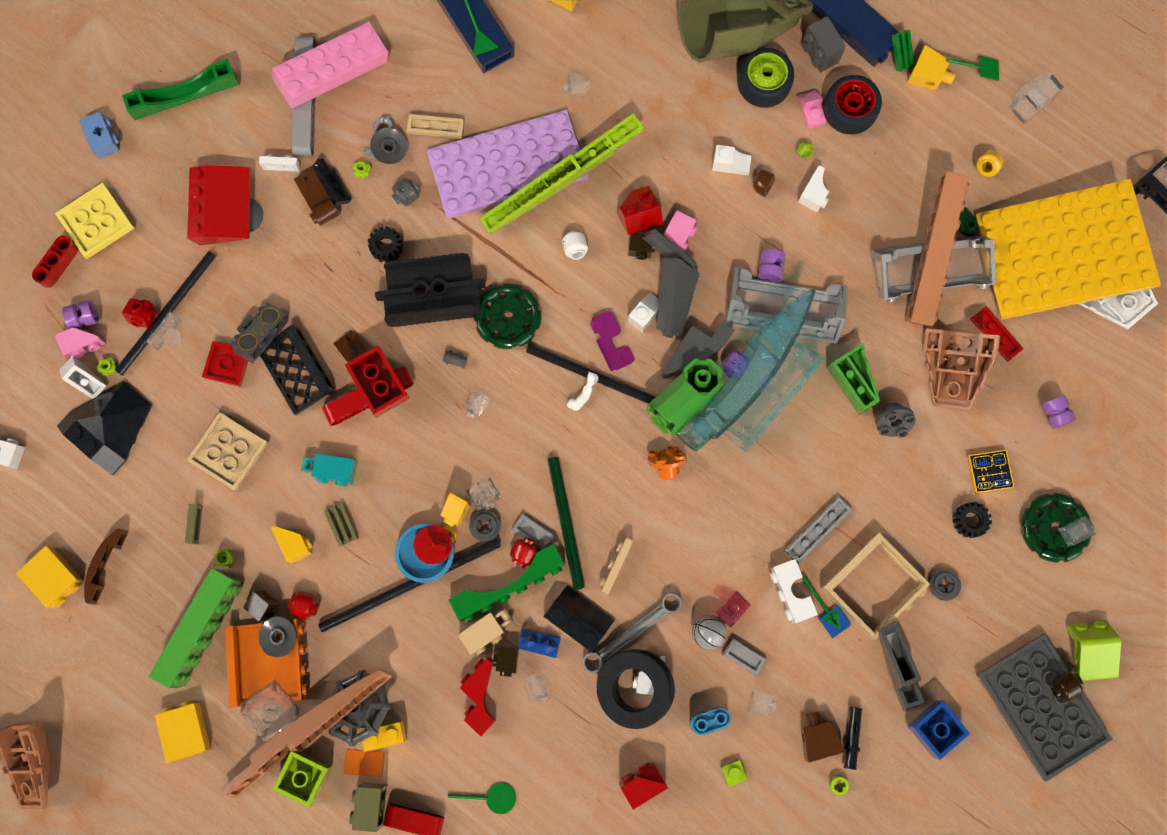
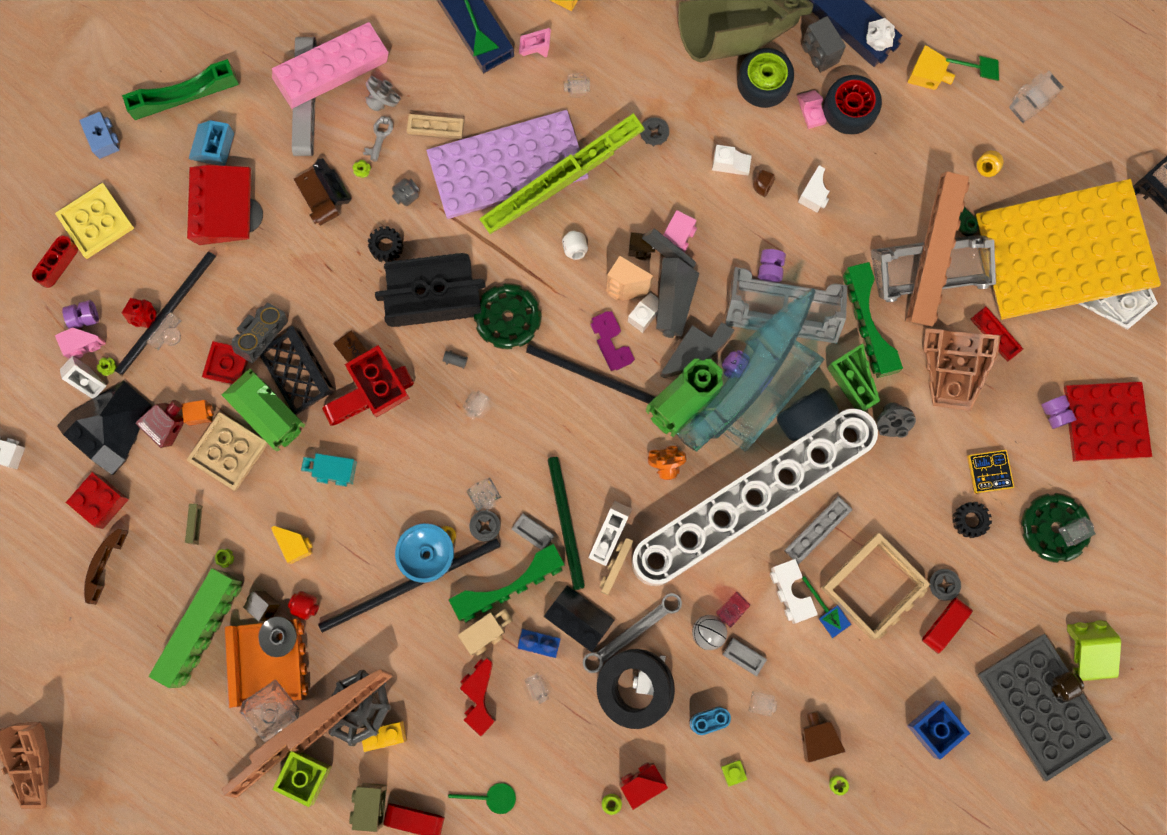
yellow brick [16,546,84,608] -> none
yellow brick [155,700,211,763] -> none
white plate [259,154,301,172] -> none
olive tile [324,503,358,546] -> none
orange sticker [344,749,384,777] -> none
dark grey dish [370,128,407,164] -> none
red shield [413,525,453,565] -> none
yellow slope [440,493,471,527] -> none
dark brown brick [493,647,519,677] -> none
red head [509,537,538,568] -> none
white arm [567,372,598,411] -> none
red slope [617,186,664,235] -> none
lime plate [796,142,814,159] -> none
black pin [844,707,863,770] -> none
dark grey slope [878,622,925,711] -> none
green tile [892,30,915,72] -> none
none -> red brick [65,472,129,529]
none -> dark red torso [136,400,184,448]
none -> orange brick [182,400,214,426]
none -> dark azure slope [189,120,234,166]
none -> bright green brick [221,369,305,451]
none -> light grey plate [365,76,401,111]
none -> bright pink slope [519,28,551,57]
none -> white slope [588,501,632,566]
none -> lime plate [602,794,622,815]
none -> light nougat slope [606,256,653,301]
none -> white beam [632,409,878,586]
none -> dark grey gear [640,118,669,147]
none -> black wheel [777,388,839,441]
none -> green arch [843,262,903,378]
none -> white brick [866,18,895,51]
none -> red beam [922,597,973,654]
none -> red plate [1064,382,1152,462]

